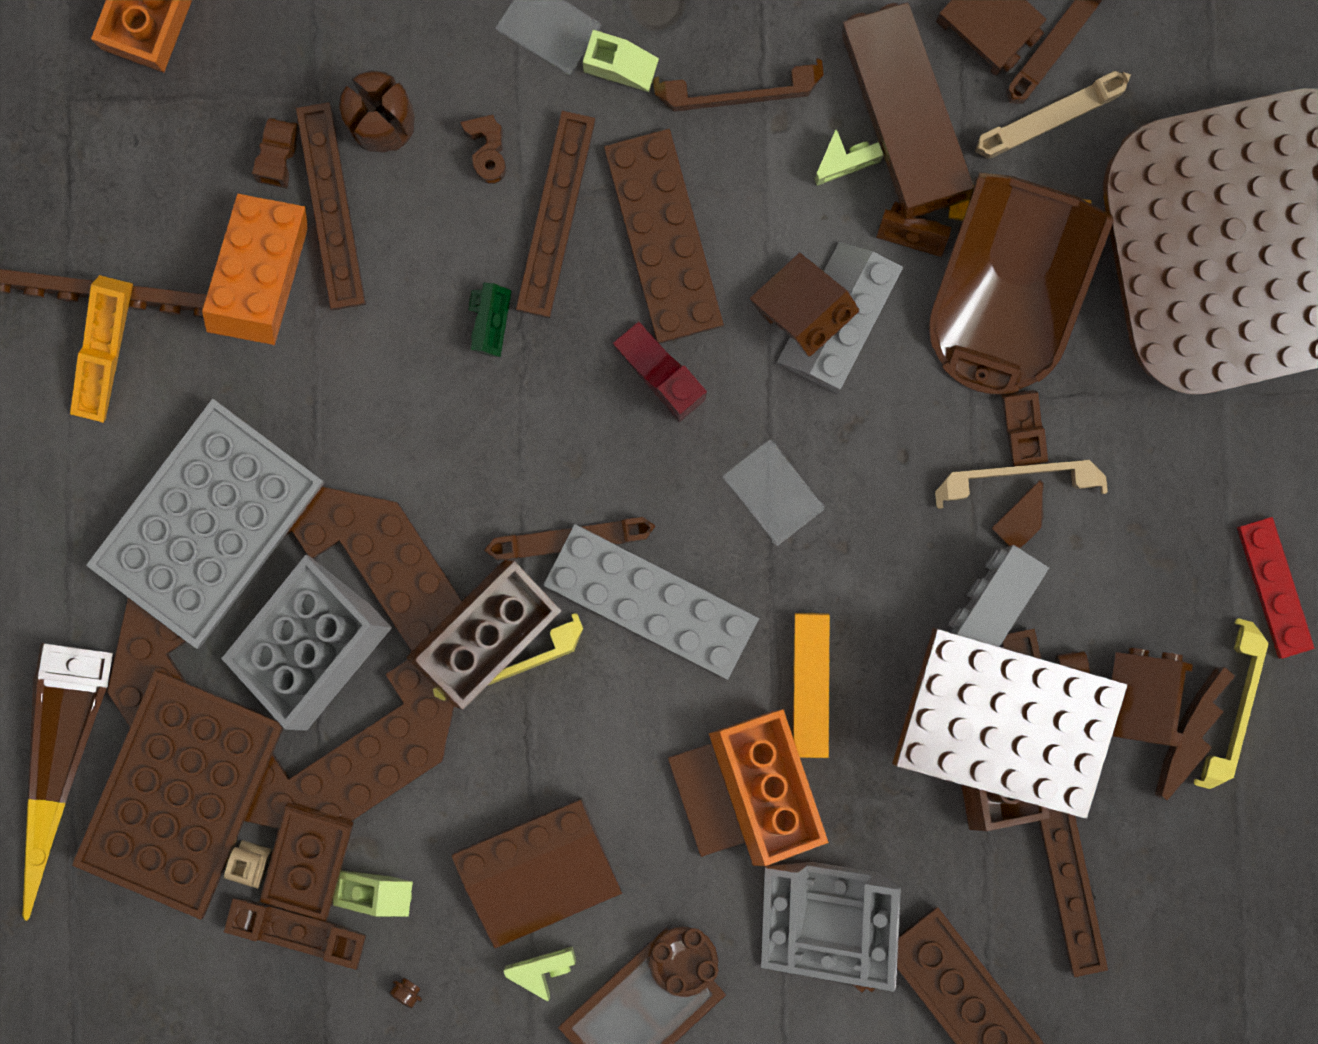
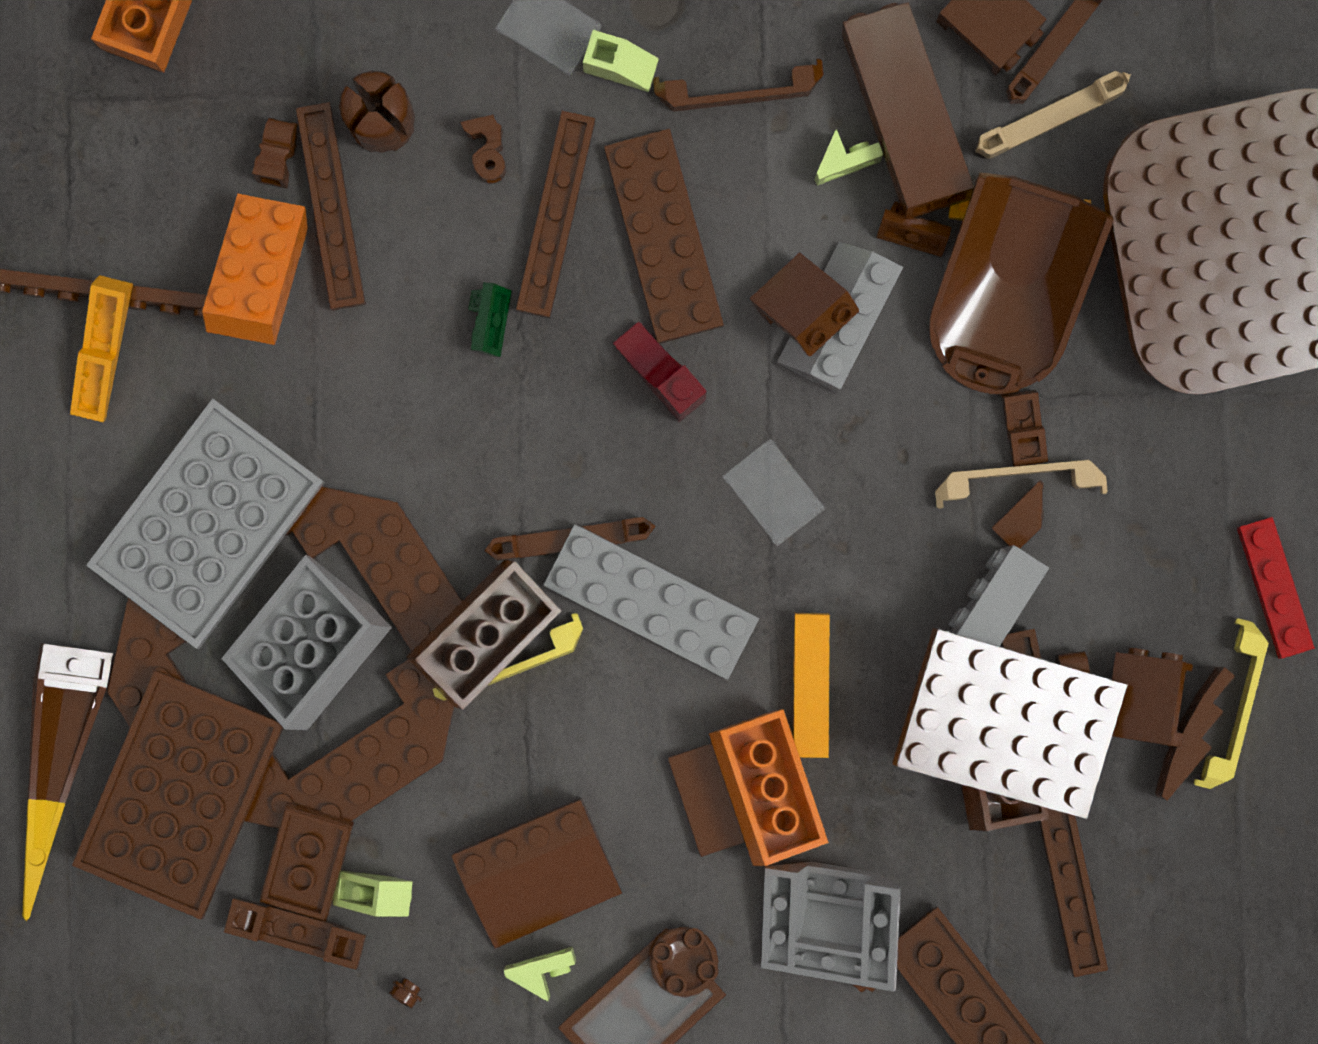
tan leg [224,840,272,889] -> none

